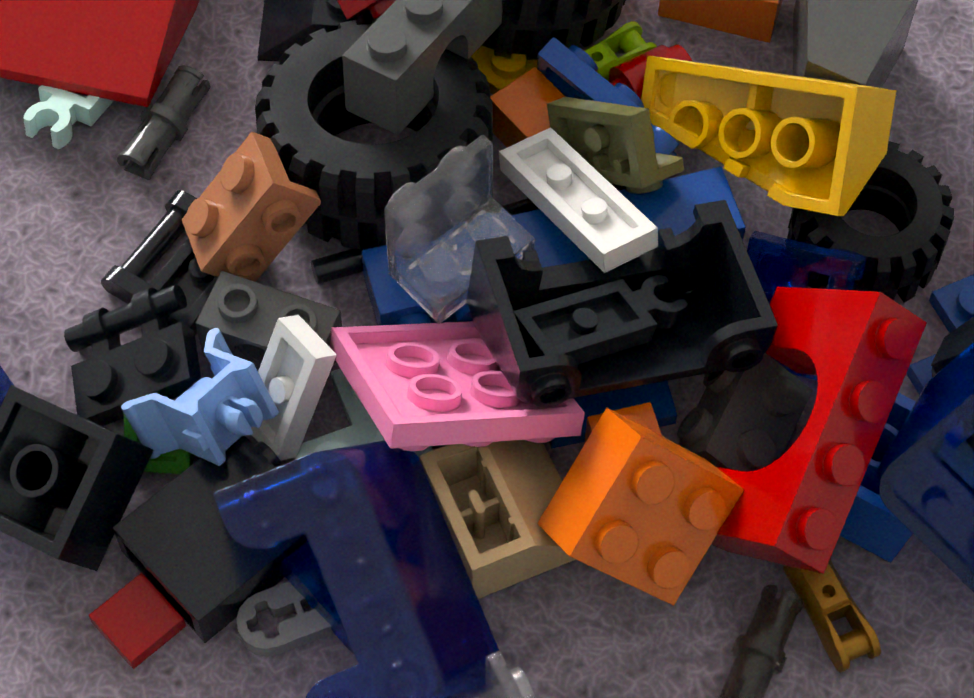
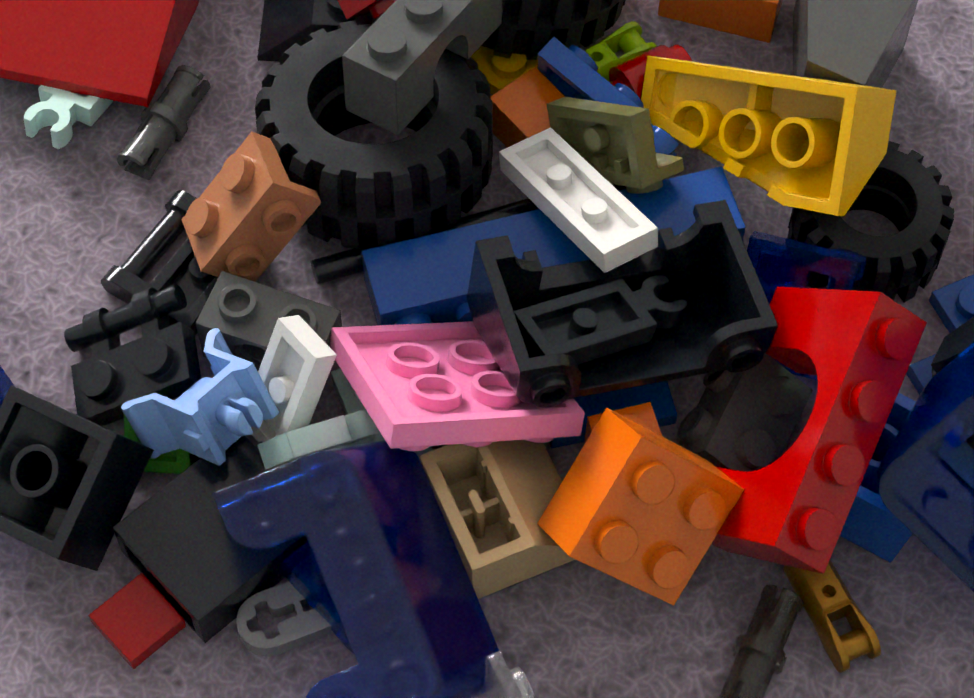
clear bracket [384,135,535,324] -> none
none -> light aqua plate [257,409,380,475]

